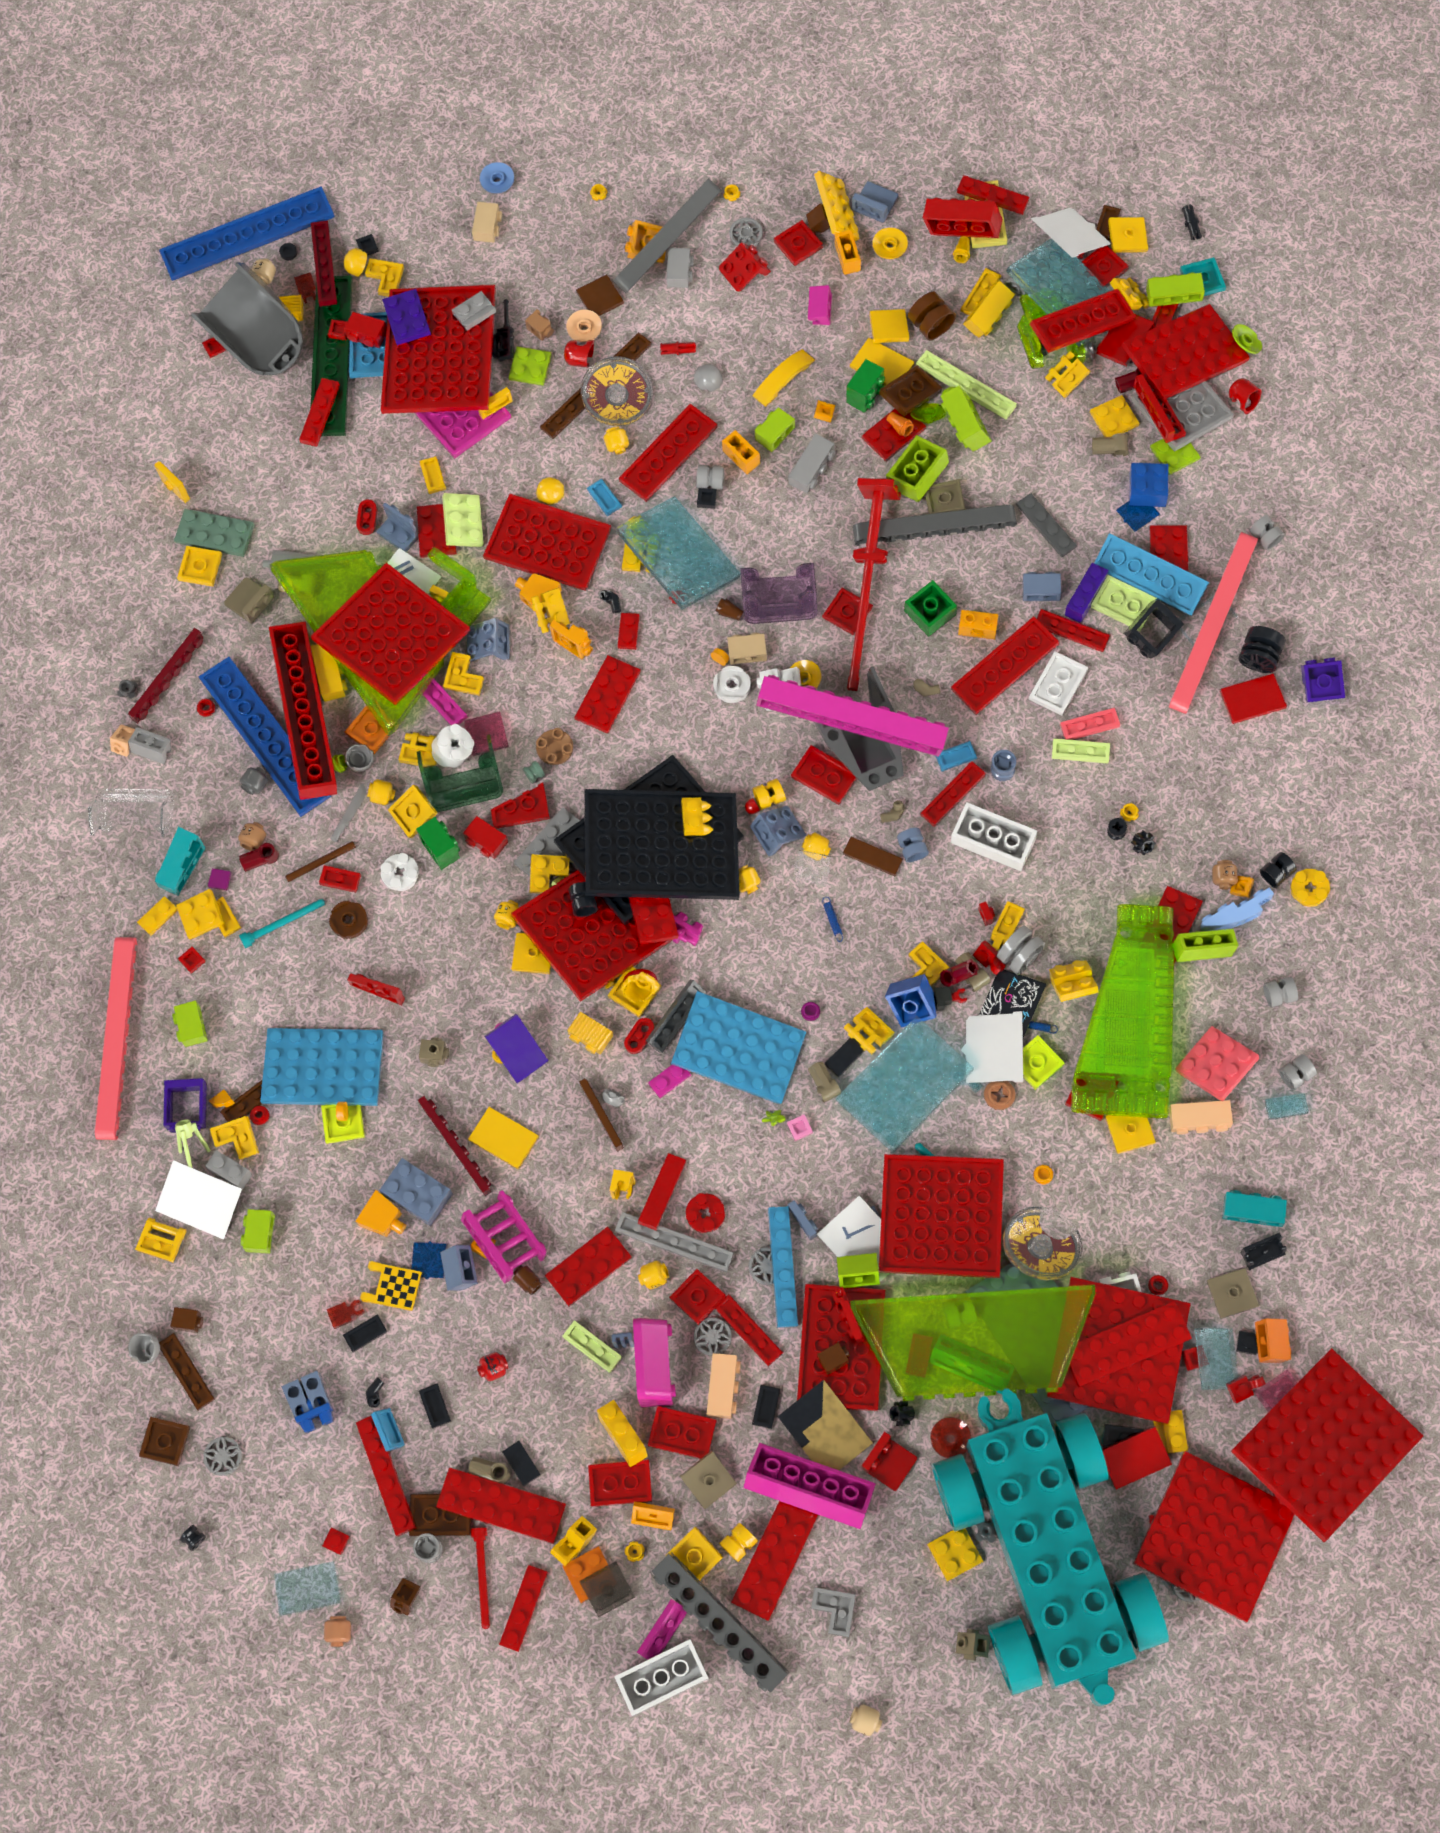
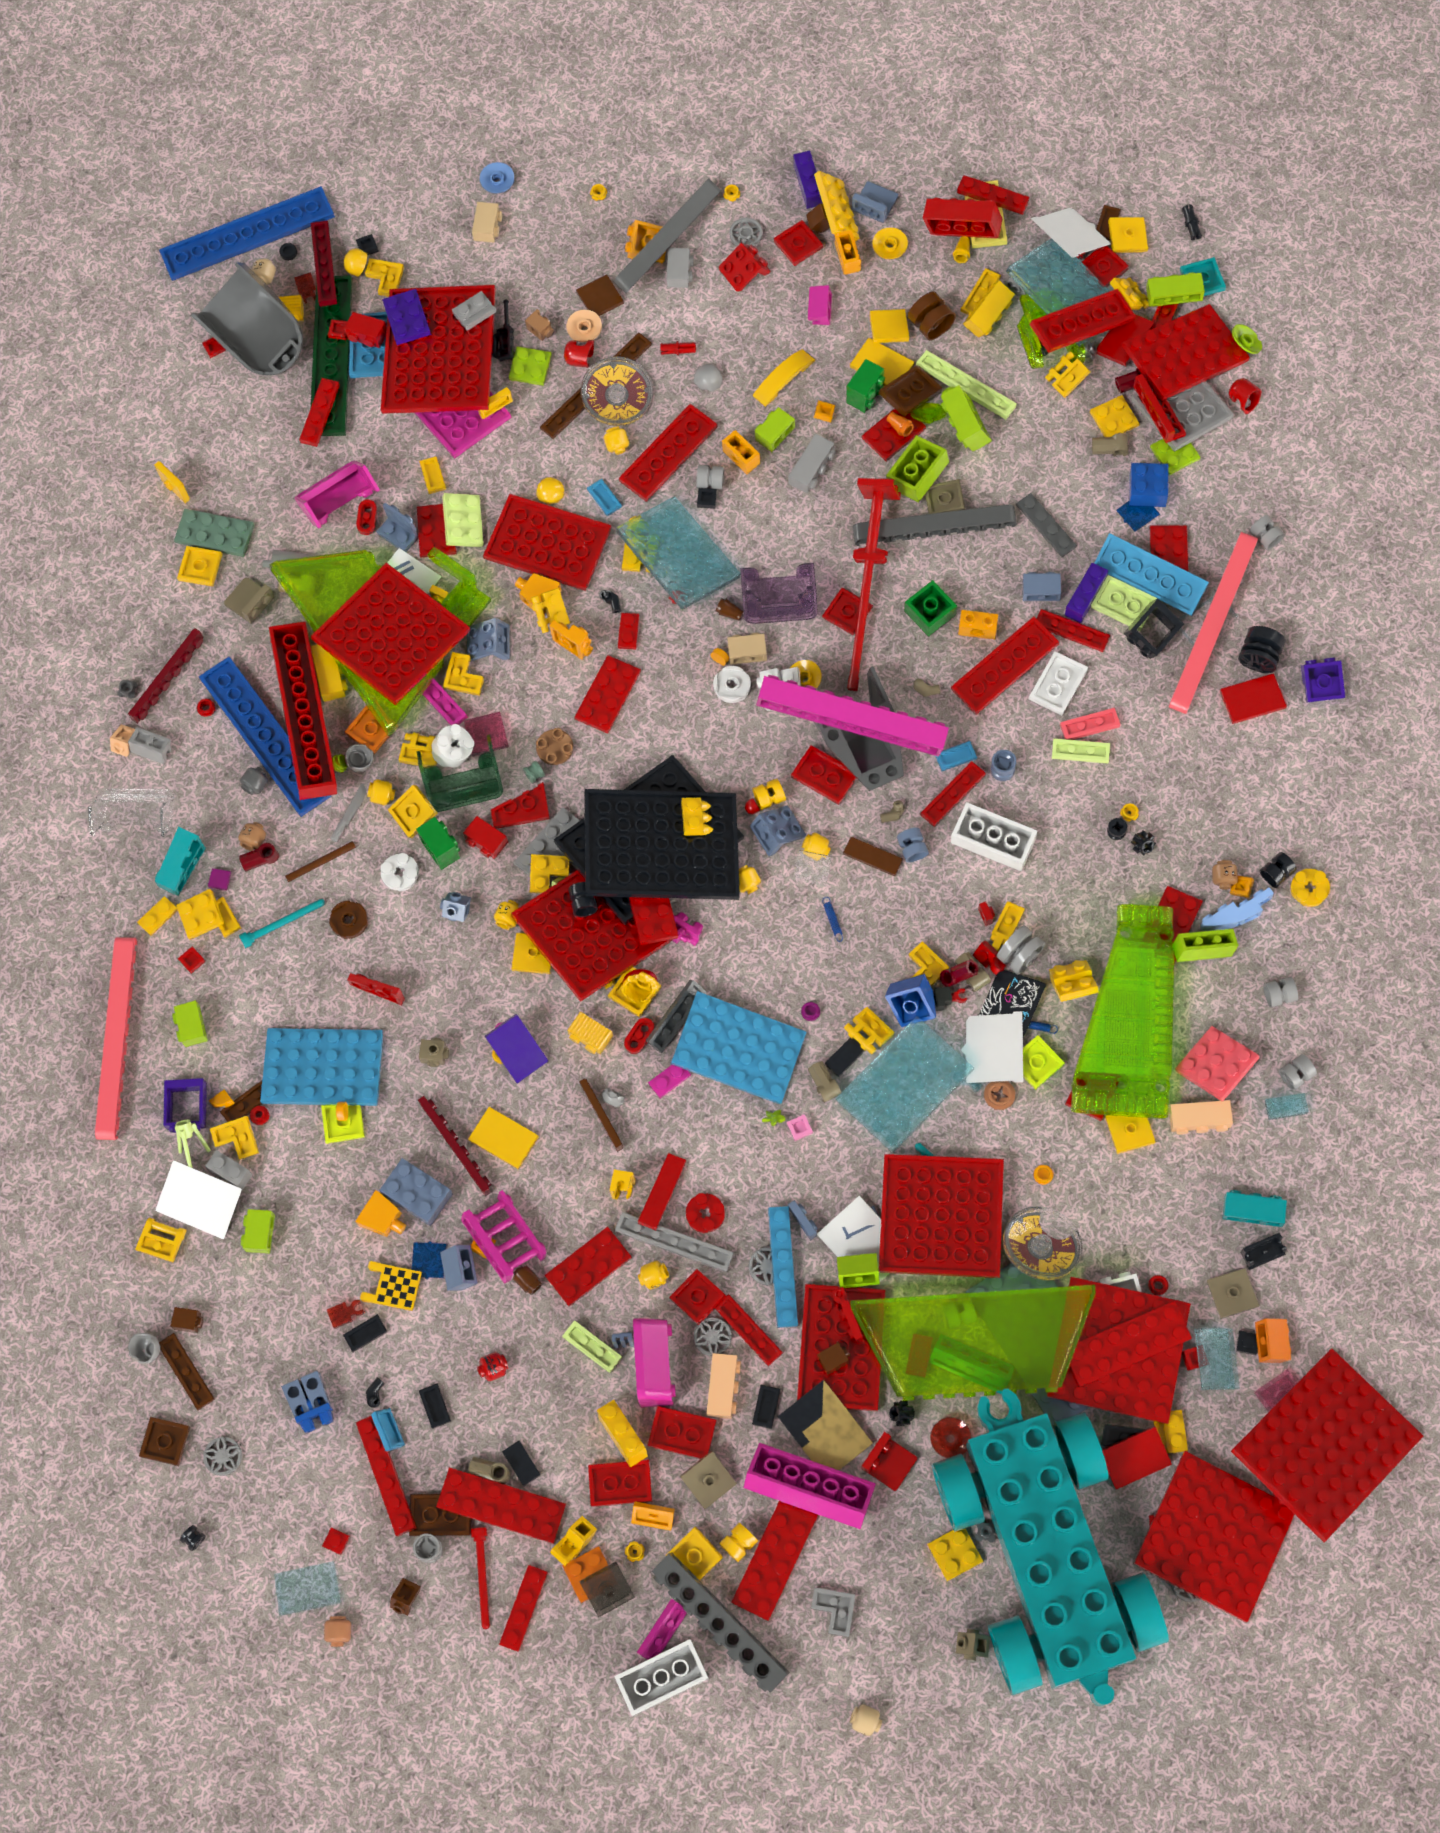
red plate [319,865,361,893] -> none
red plate [1226,1374,1266,1404] -> none
none -> dark pink windscreen [294,460,380,529]
none -> sand blue brick [440,892,471,922]
none -> dark purple brick [793,150,823,209]

